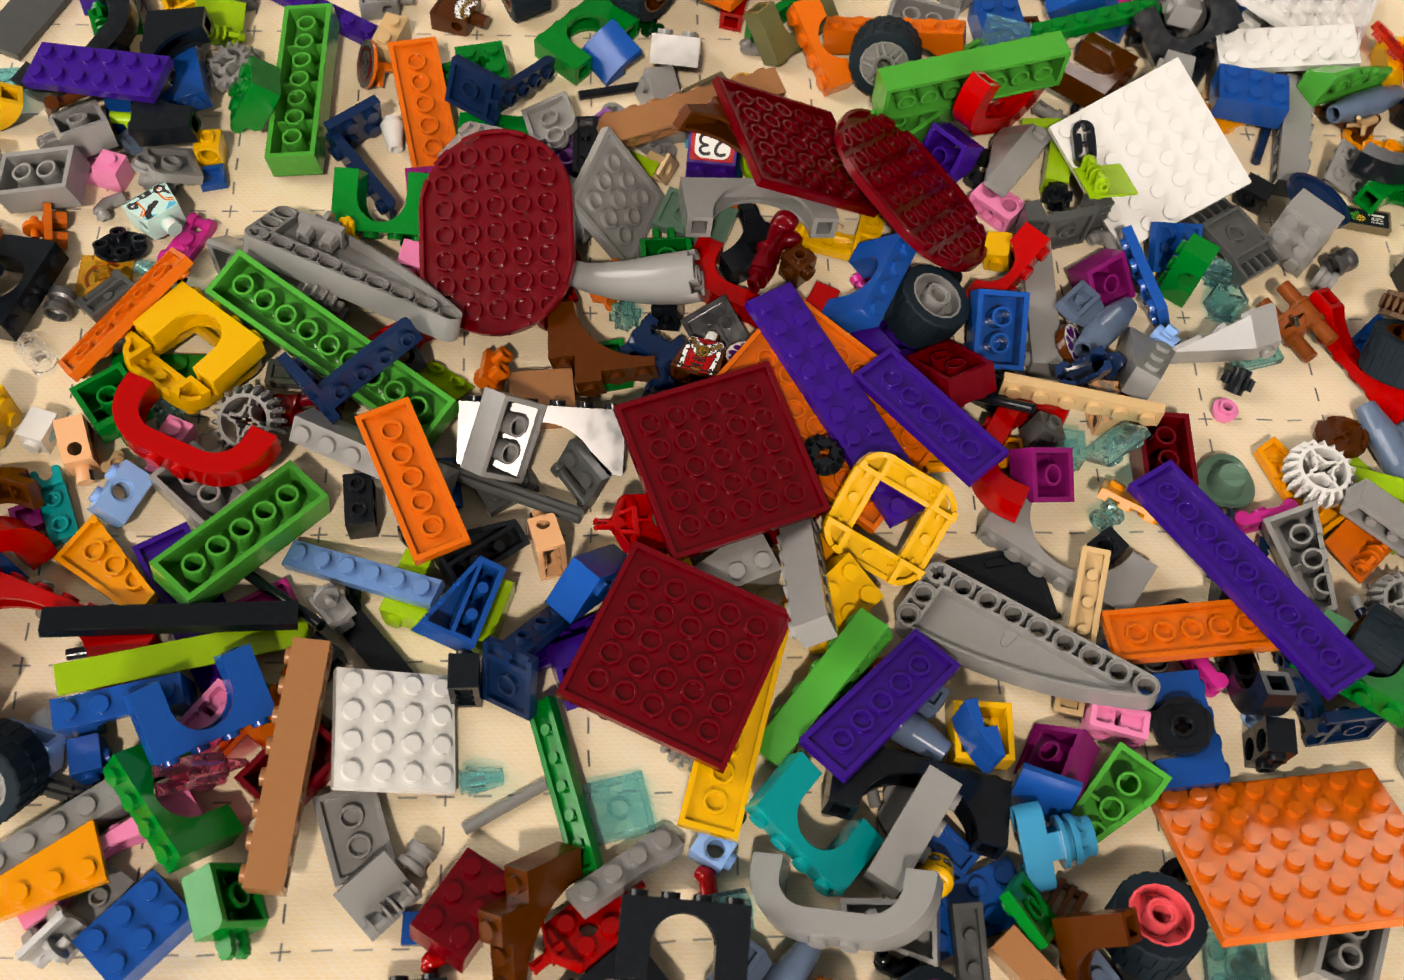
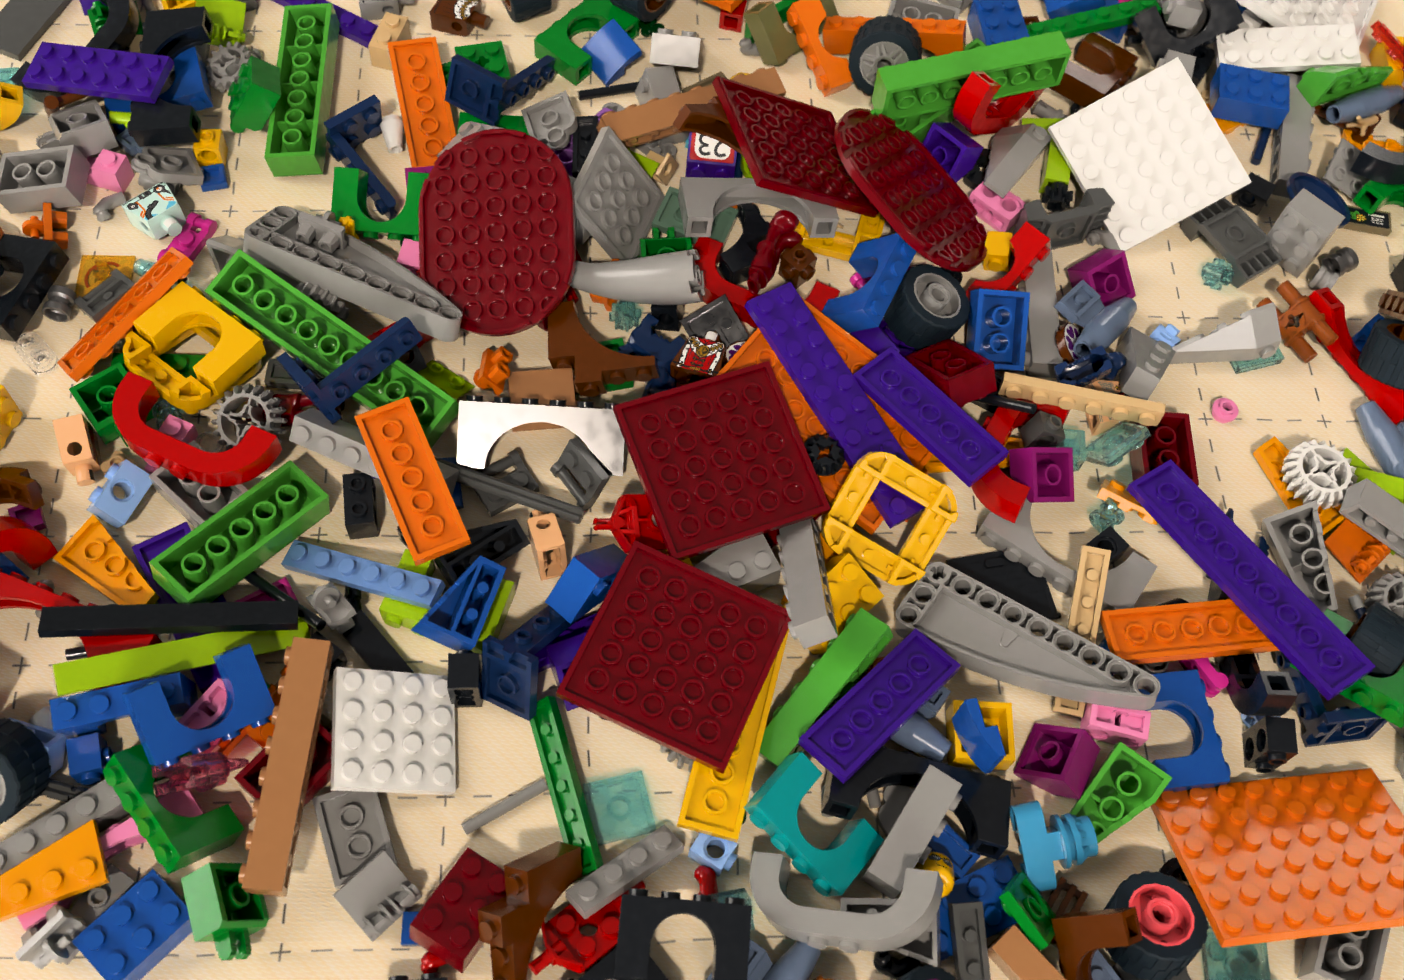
white brick [15,406,60,455] -> none
teal plate [30,465,80,547] -> none
black dish [92,226,148,263] -> none
shield [357,39,393,89] -> none
light grey wheel [397,839,437,878] -> none
clear light blue cone [458,766,504,797] -> none
light grey slope [460,387,547,485] -> none
clear light blue plate [978,13,1032,47] -> none
blue slope [1010,763,1083,823] -> none
black beam [1070,120,1097,167] -> none
lime hinge [1073,154,1138,199] -> none
blue plate [1119,225,1170,327] -> none
blue slope [1148,222,1203,273] -> none
black plate [1152,696,1214,757] -> none
green arch [1157,233,1221,308] -> none
sand green hat [1197,454,1255,509] -> none
clear light blue brick [1203,280,1249,323] -> none
black gear [1220,365,1256,396] -> none
dark pink plate [1233,499,1298,534] -> none
reddish brown tile [1313,416,1370,458] -> none

